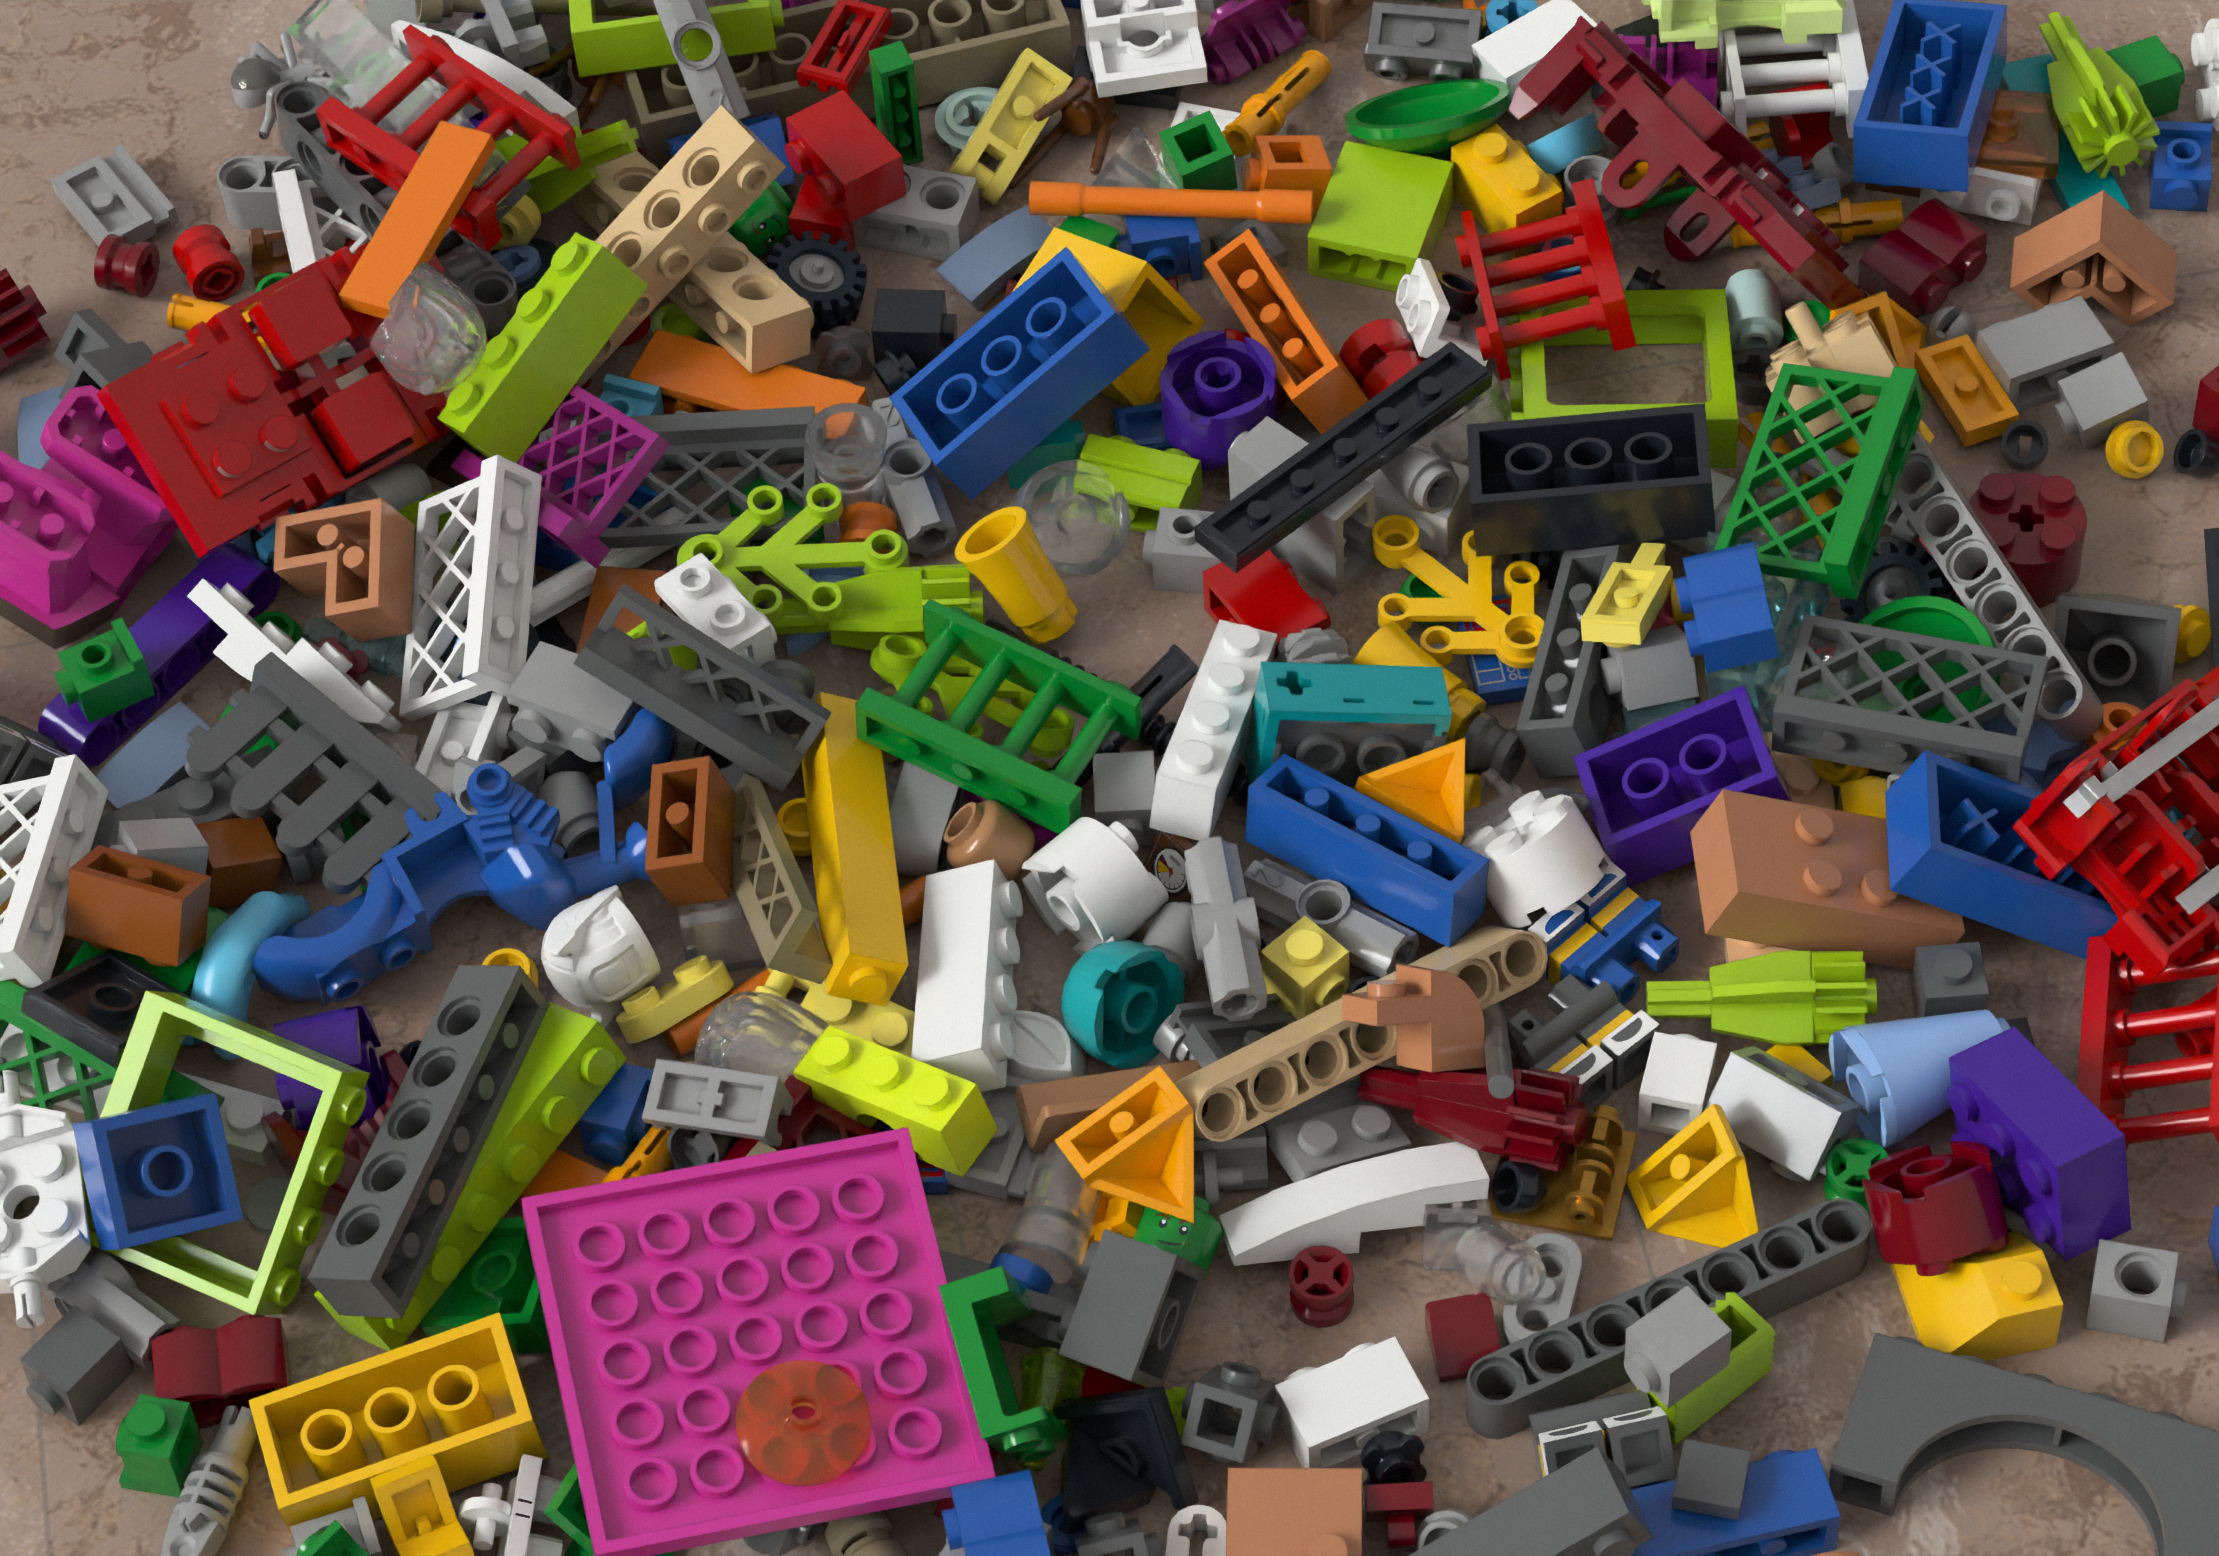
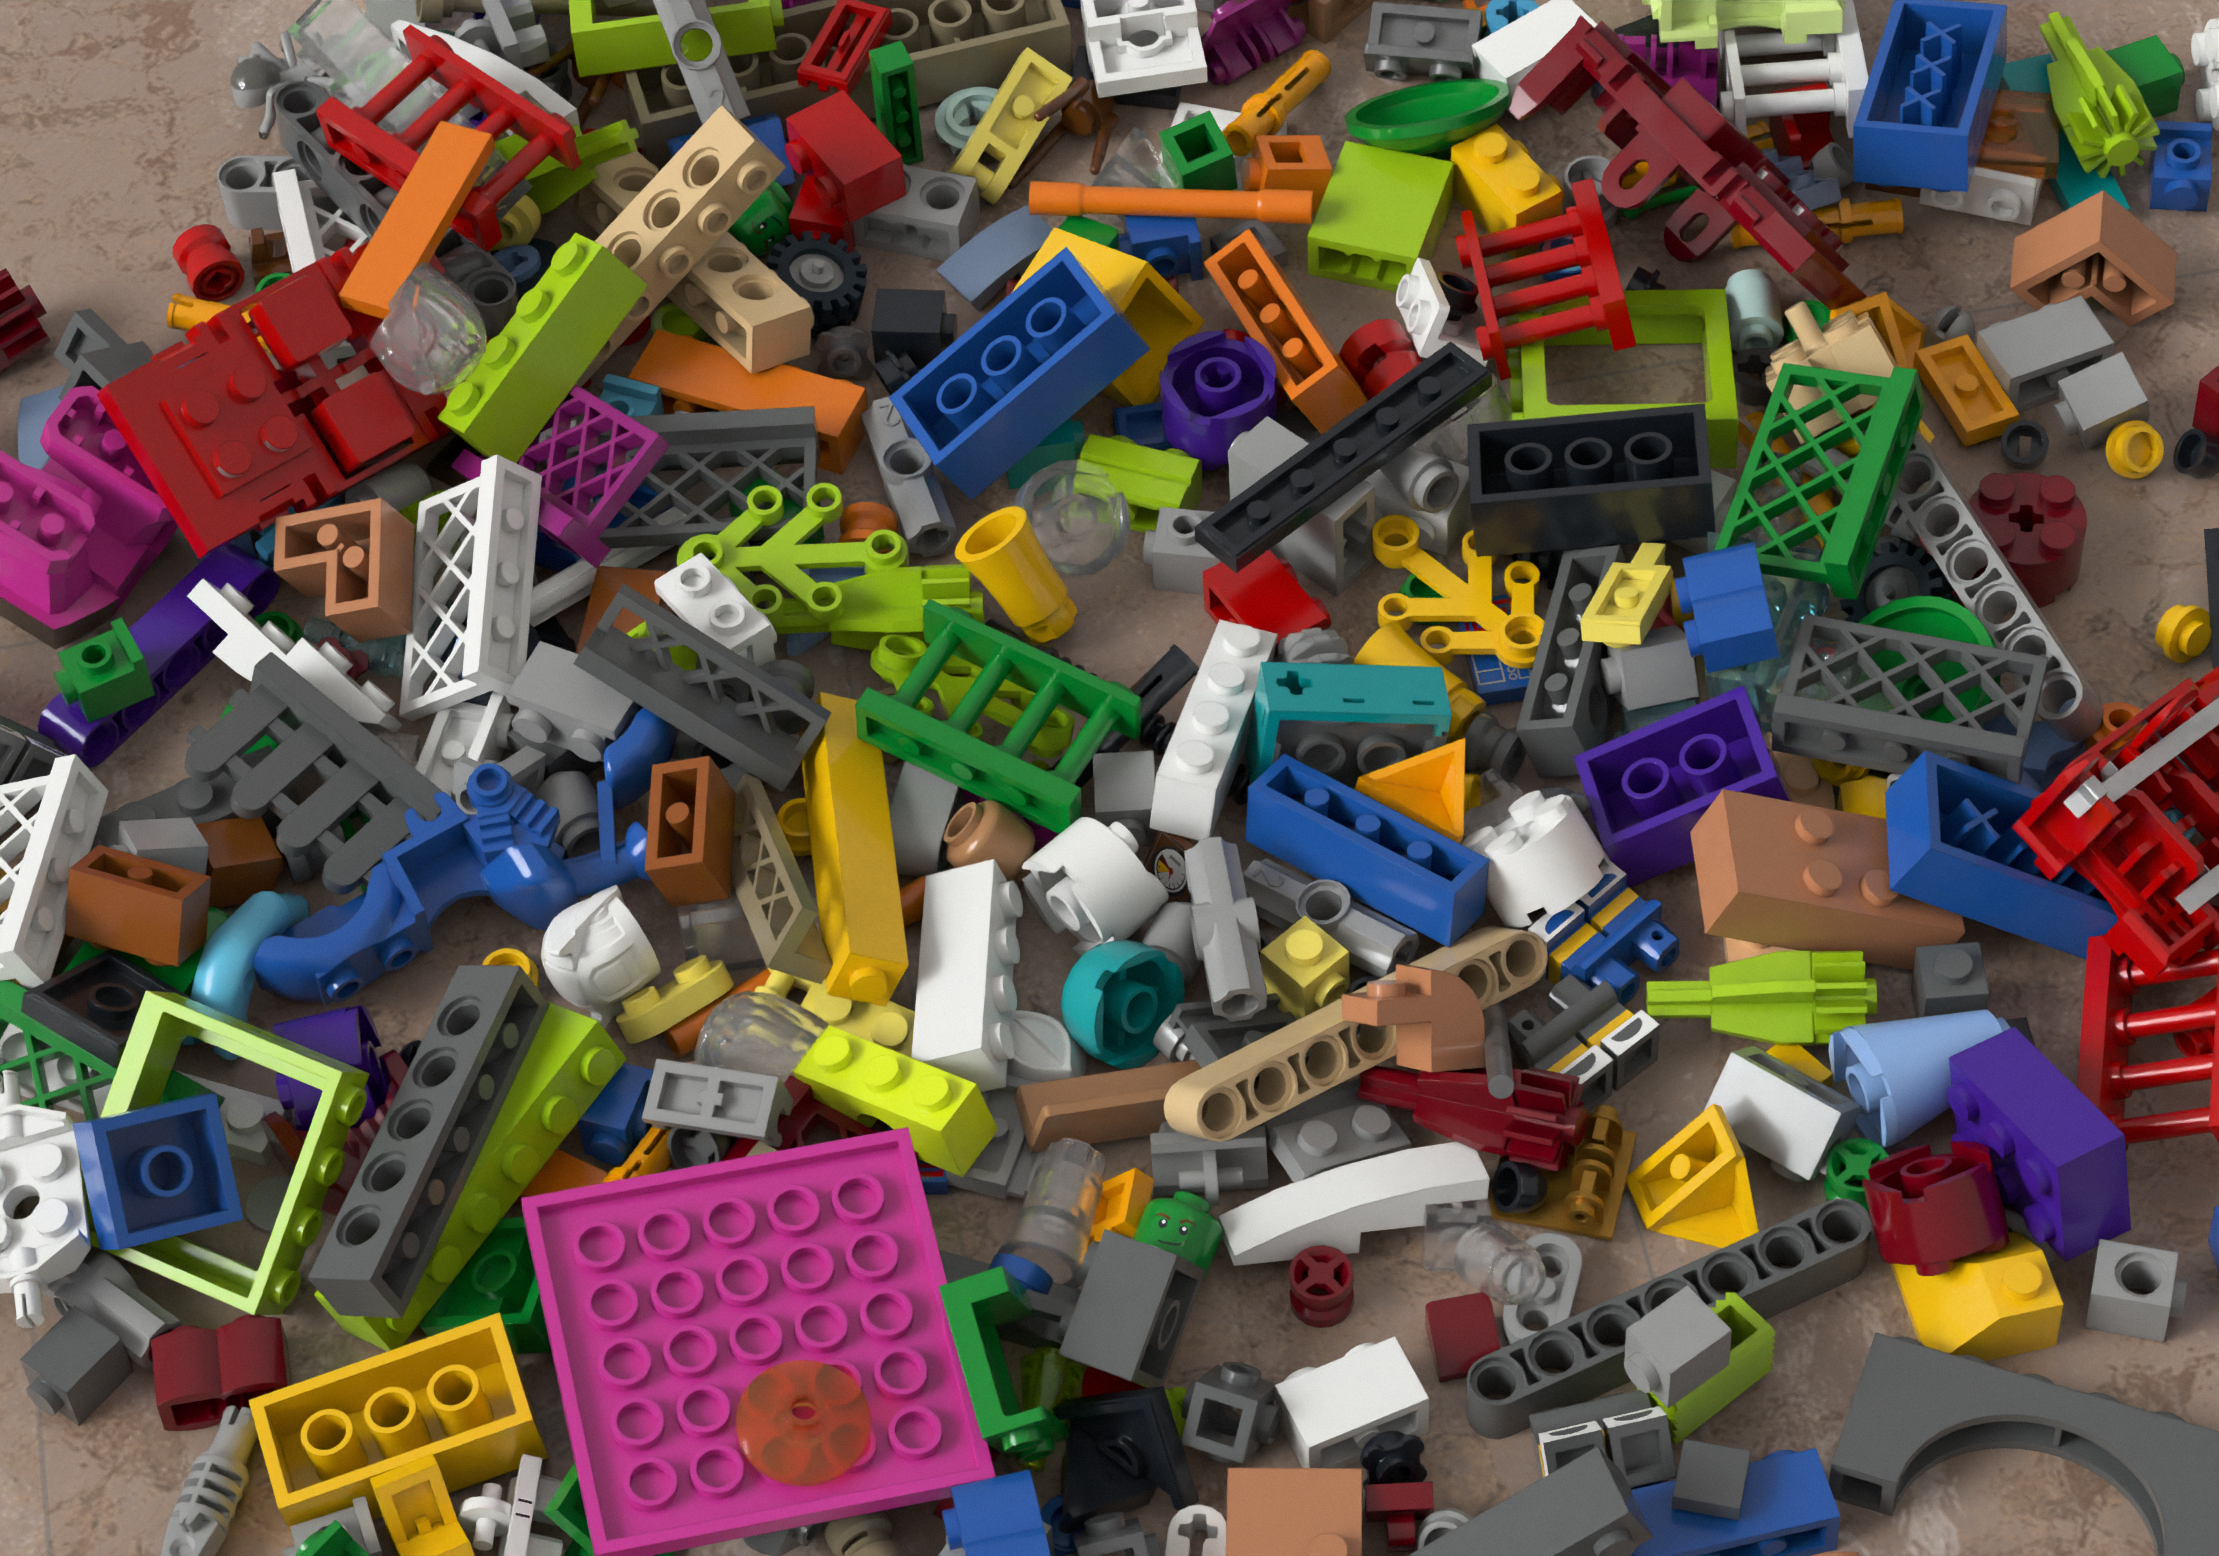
light grey plate [51,144,179,246] -> none
dark red wheel [94,234,160,298] -> none
sand blue slope [96,701,212,809] -> none
green brick [116,1394,204,1498] -> none
clear plant [805,403,887,528] -> none
light orange slope [1054,1066,1194,1224] -> none
medium azure hat [1525,113,1605,177] -> none
white brick [1637,1031,1717,1136] -> none
dark red brick [1858,198,1988,319] -> none
dark grey slope [2053,594,2181,711] -> none

